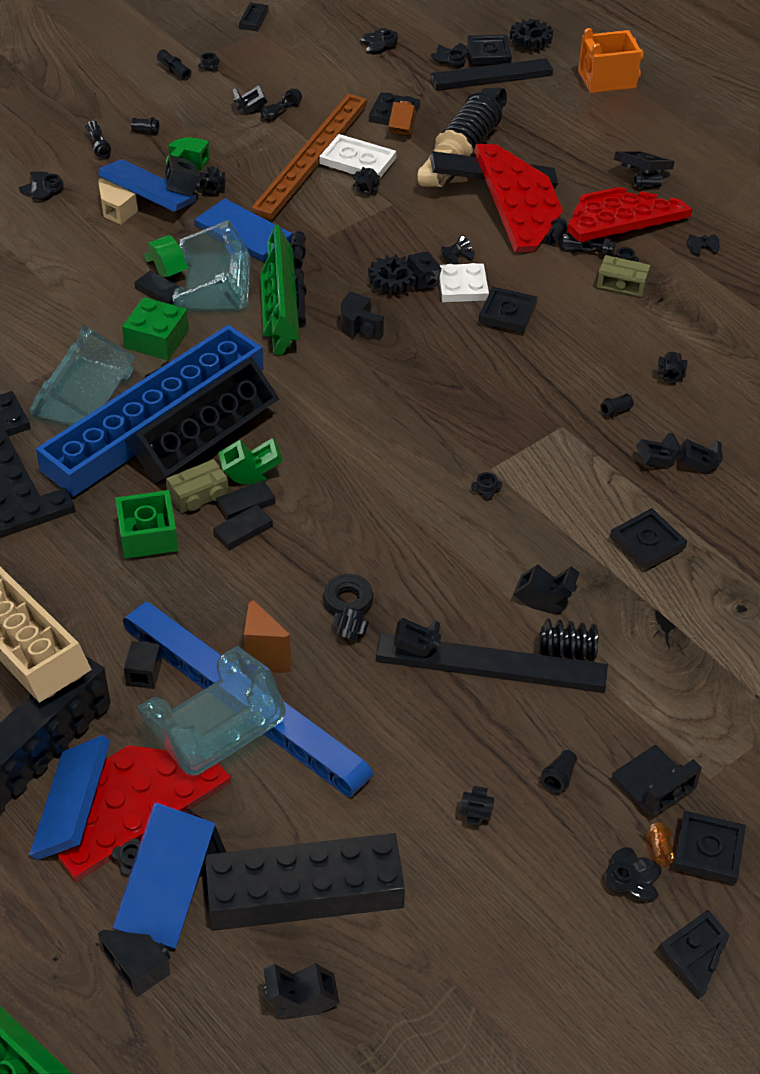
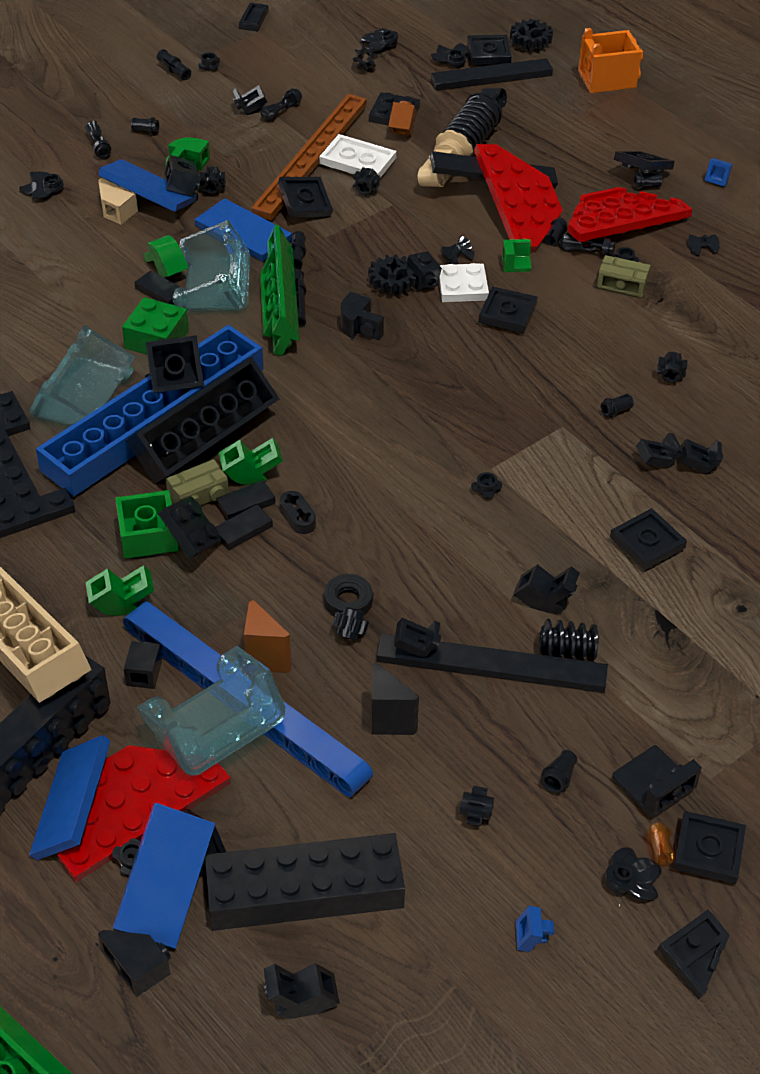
none -> green brick [85,565,154,616]
none -> black slope [146,335,204,393]
none -> black plate [158,496,222,559]
none -> black plate [277,177,333,217]
none -> black beam [280,491,316,534]
none -> black gear [352,44,378,72]
none -> black slope [372,662,419,735]
none -> green panel [502,239,532,272]
none -> blue tile [515,906,555,952]
none -> blue tile [705,158,733,186]

